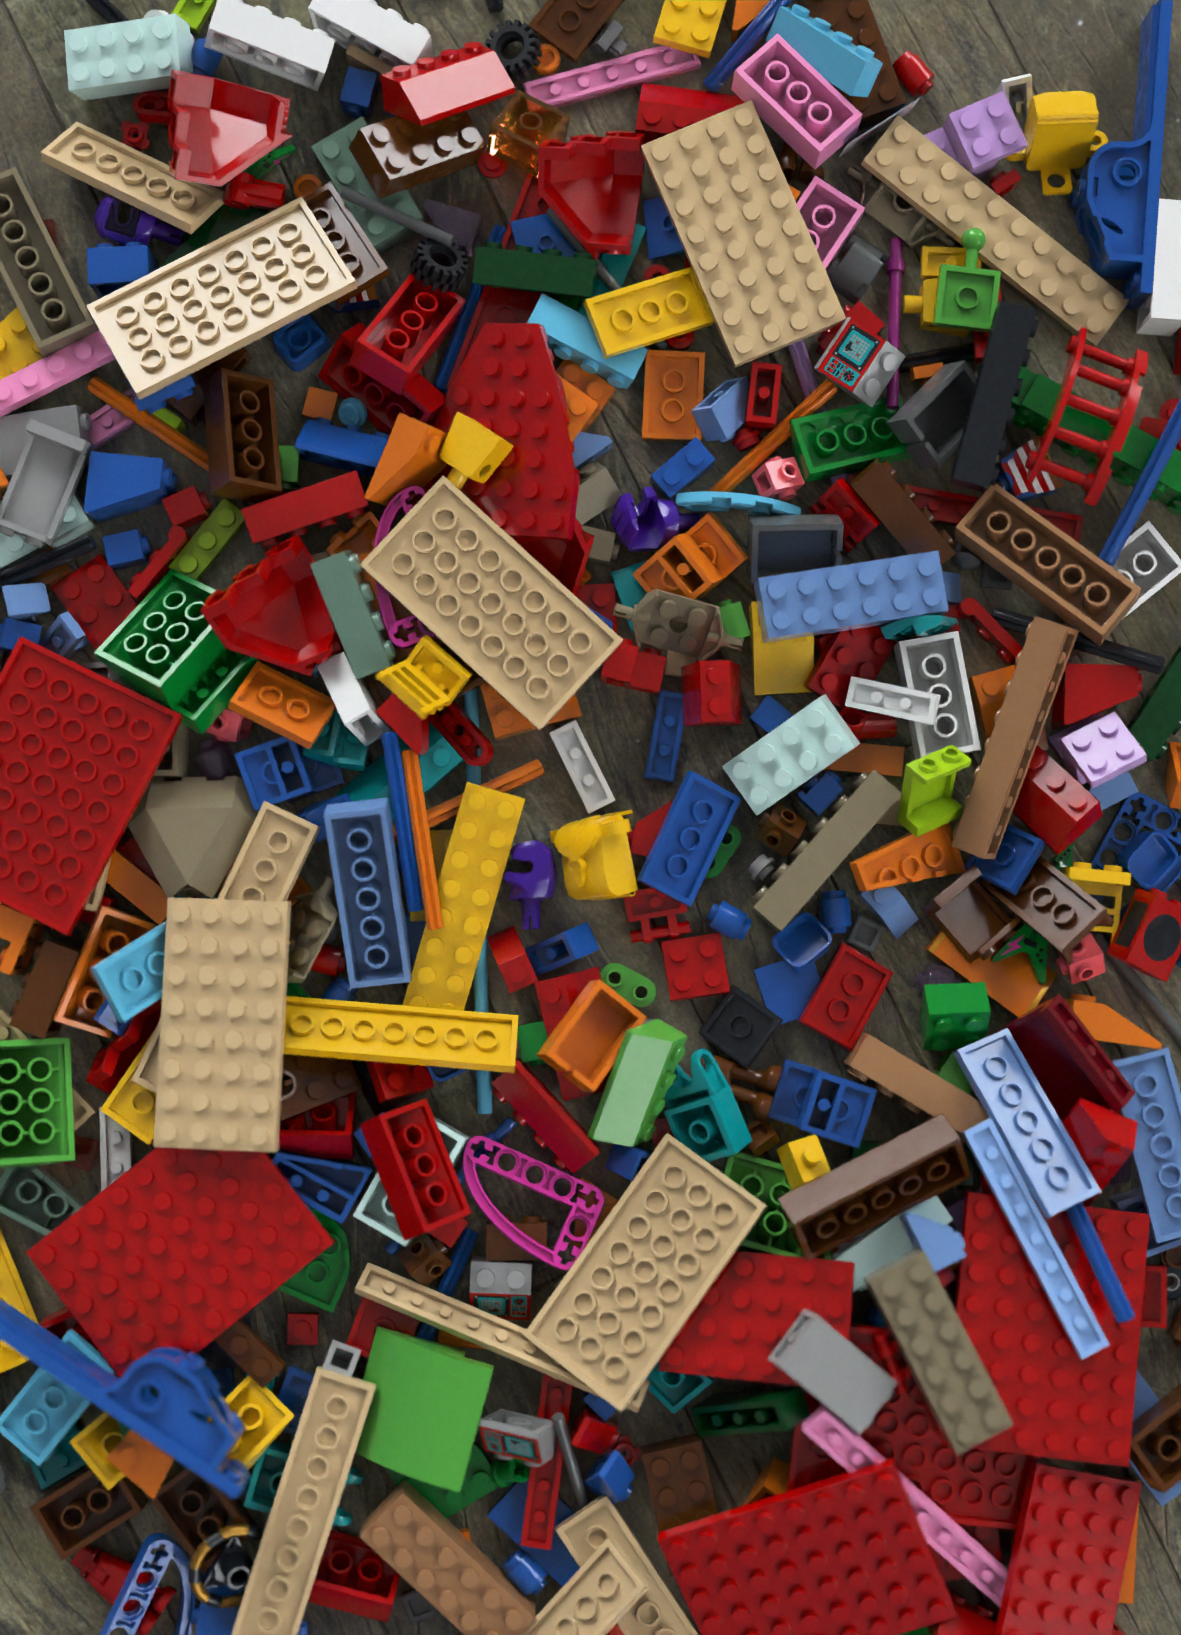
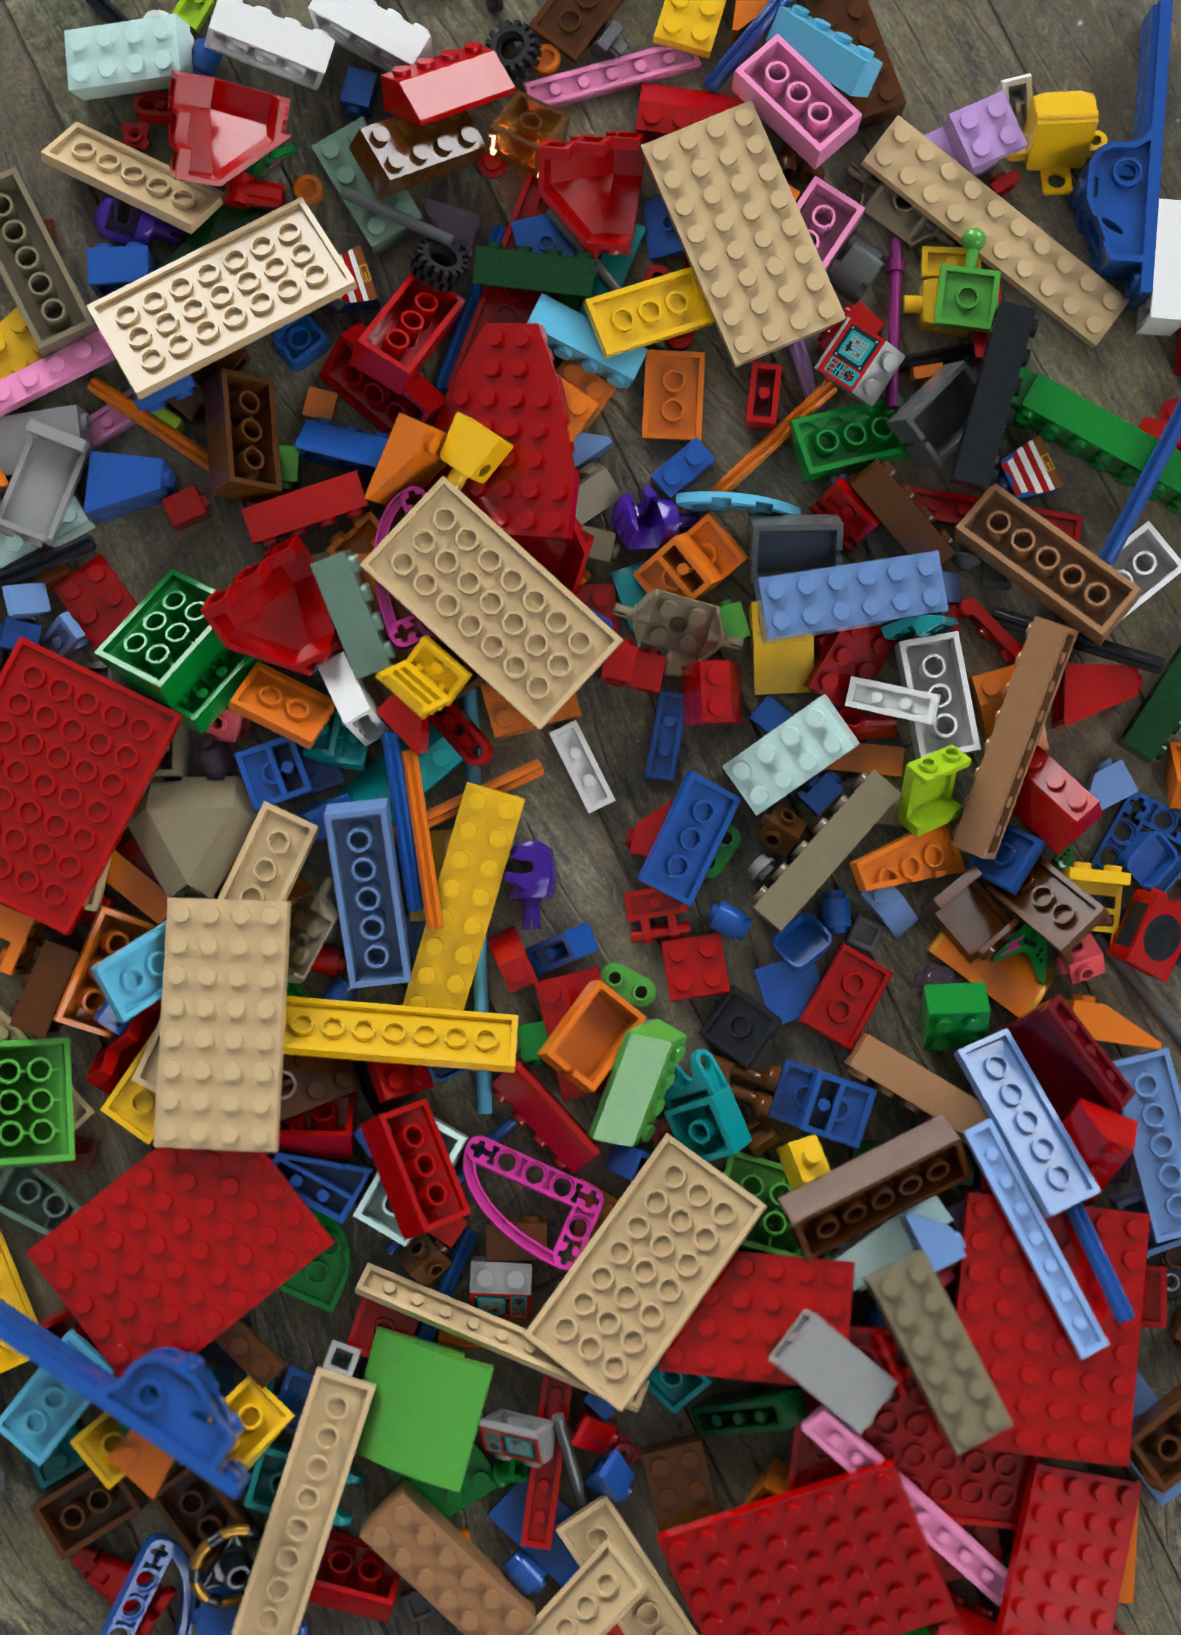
white plate [99,1107,133,1191] -> none
blue brick [102,529,152,571] -> none
red plate [127,526,191,602] -> none
lime plate [168,497,246,581] -> none
red plate [287,1312,319,1345] -> none
plate [303,181,391,306] -> none
medium azure plate [338,397,367,427] -> none
tan tile [346,44,393,82] -> none
yellow piece [549,809,638,901] -> none
medium blue slope [691,376,749,442] -> none
red plate [731,427,760,452] -> none
coral brick [752,456,805,502] -> none
white sticker [838,97,921,158] -> none
red brick [892,51,935,97] -> none
bright green brick [933,1049,974,1095] -> none
red fence [1025,327,1149,506] -> none
lavender bracket [1048,711,1147,789] -> none

